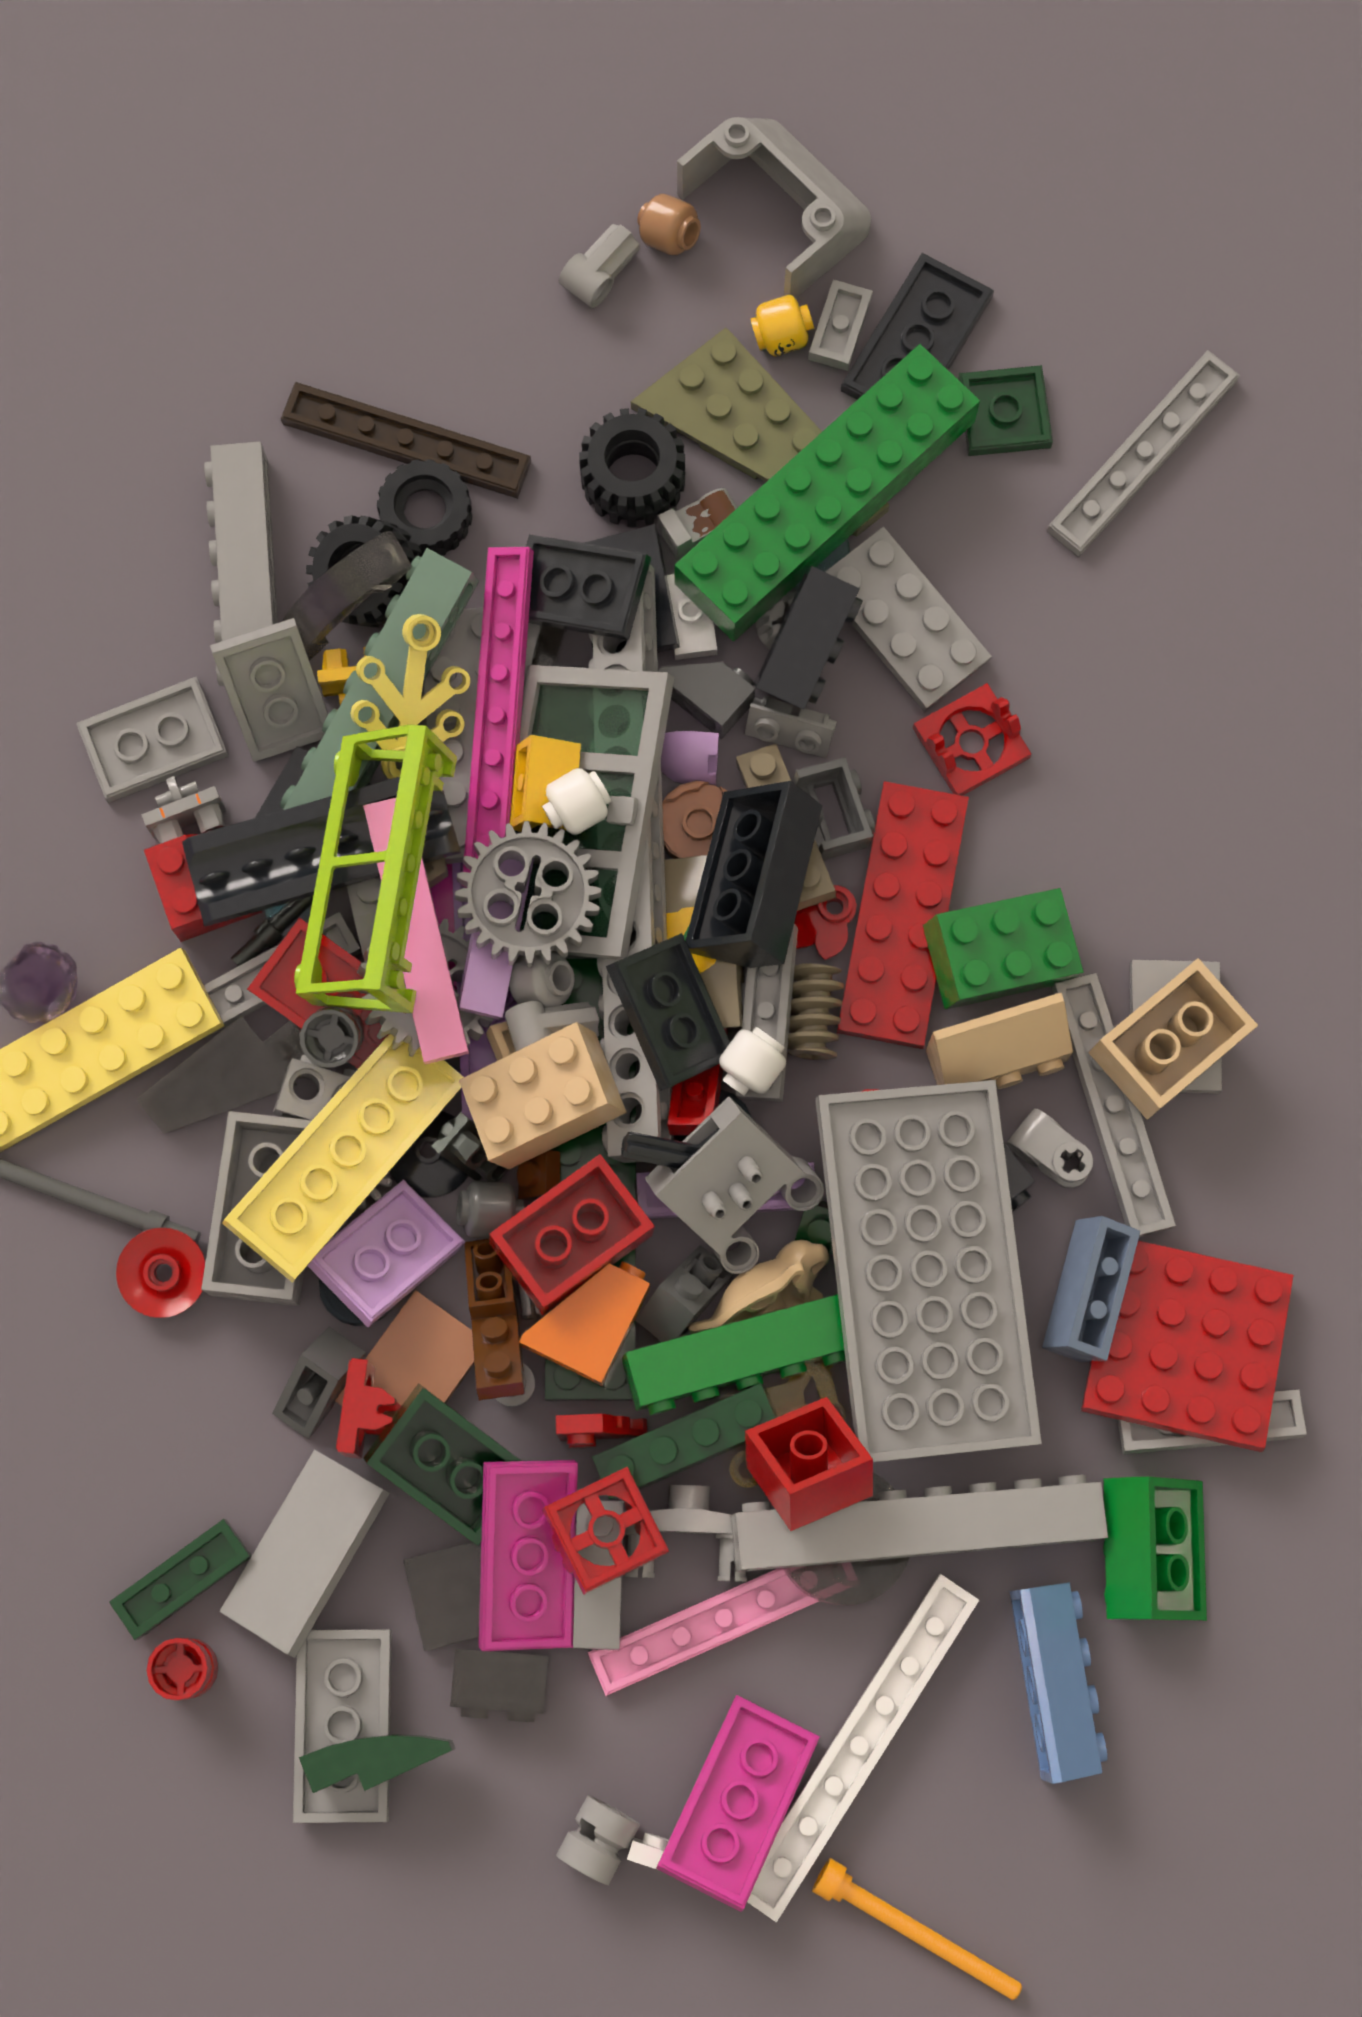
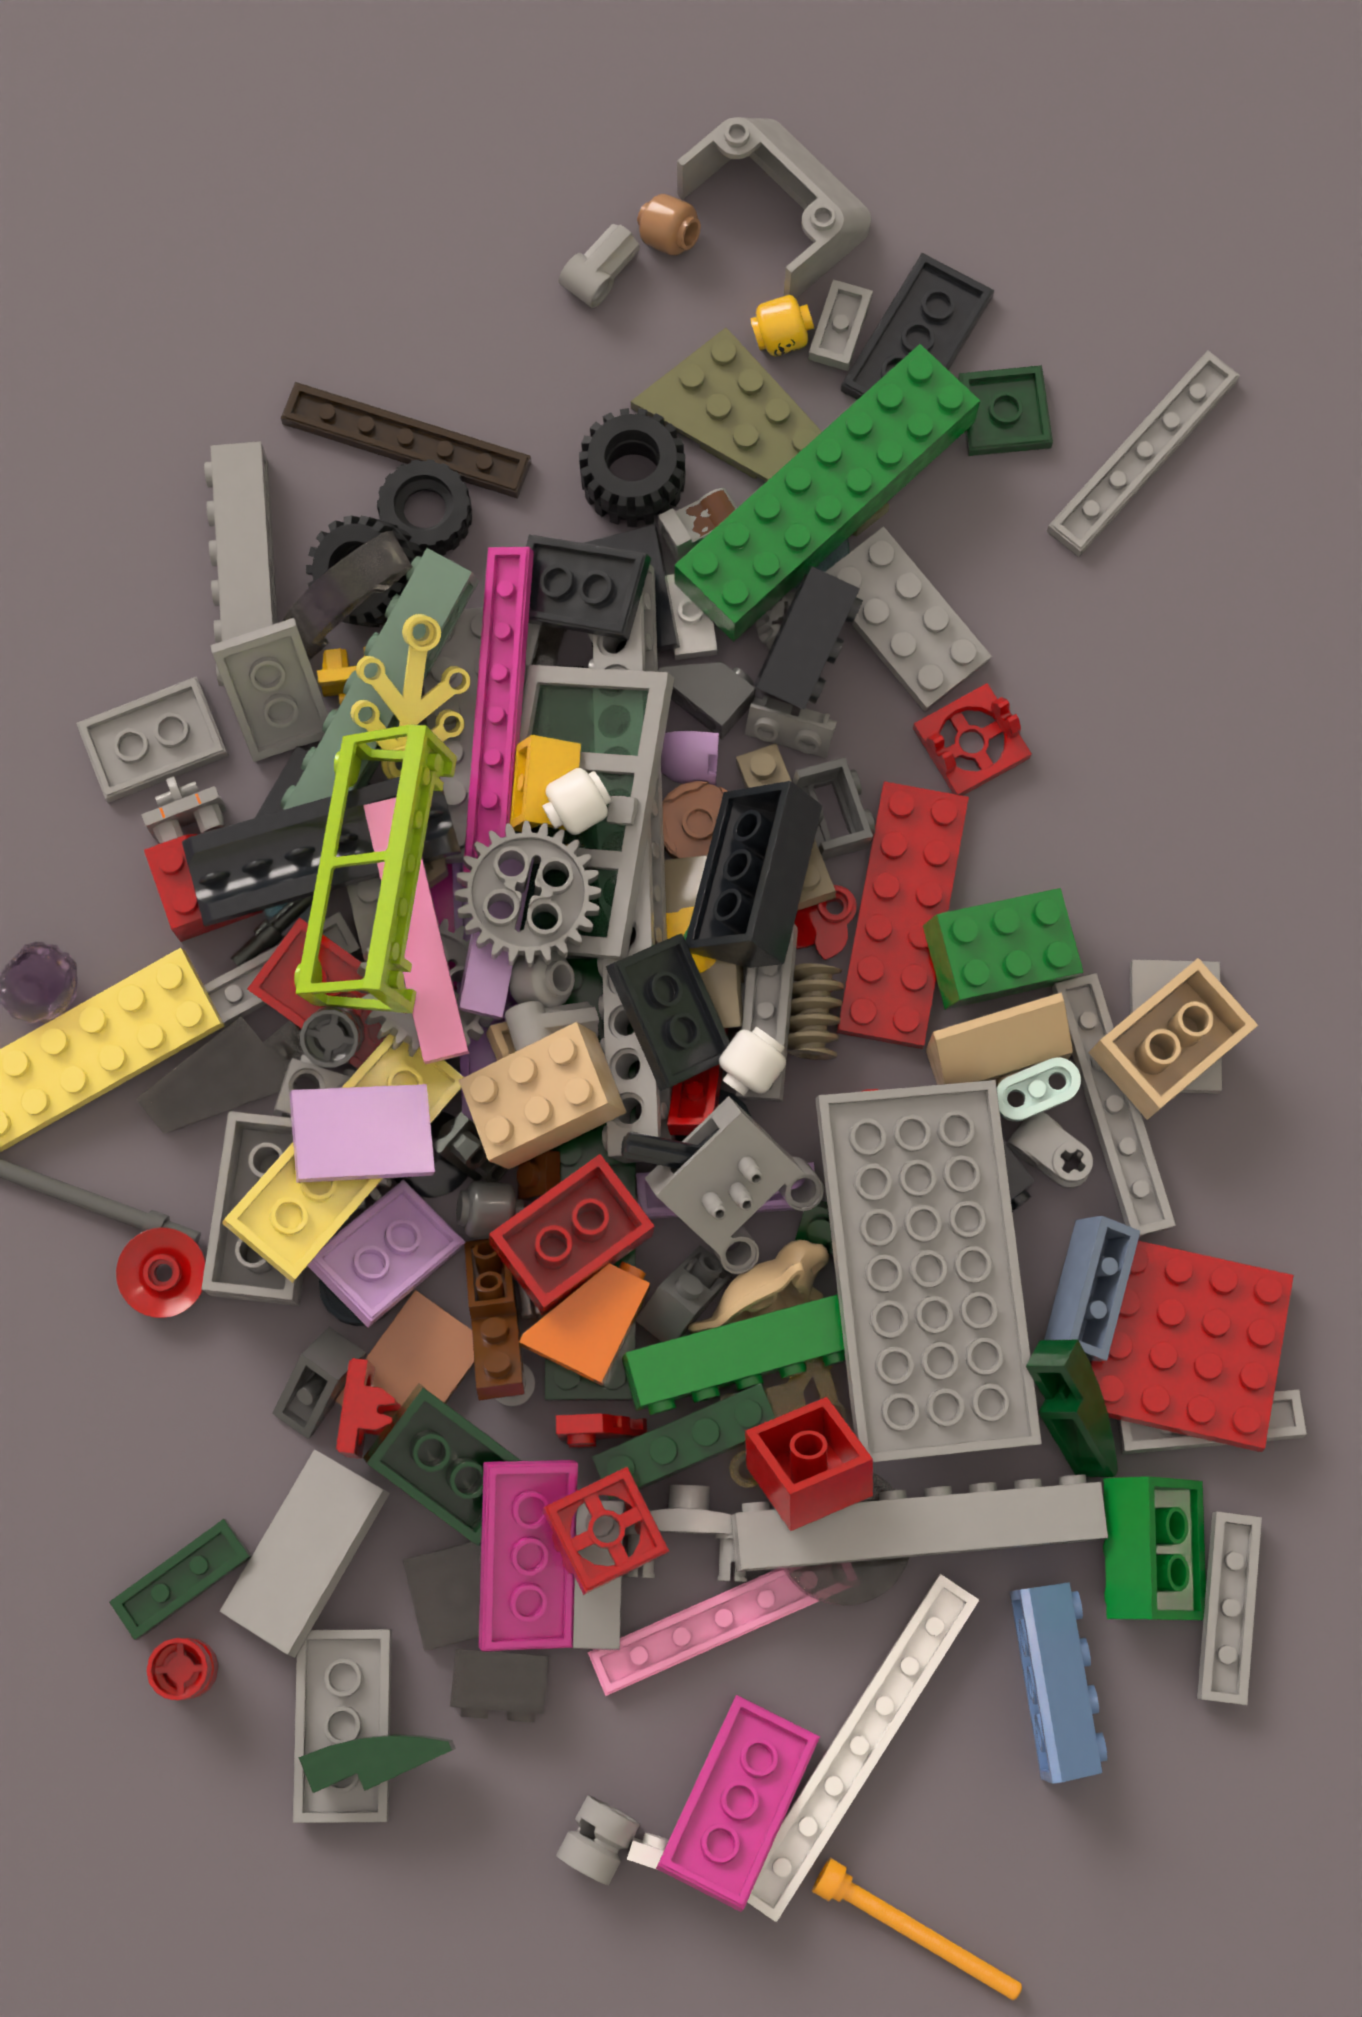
none -> lavender tile [289,1084,435,1183]
none -> light aqua plate [997,1057,1081,1122]
none -> dark green slope [1026,1339,1118,1477]
none -> light grey plate [1197,1511,1262,1705]

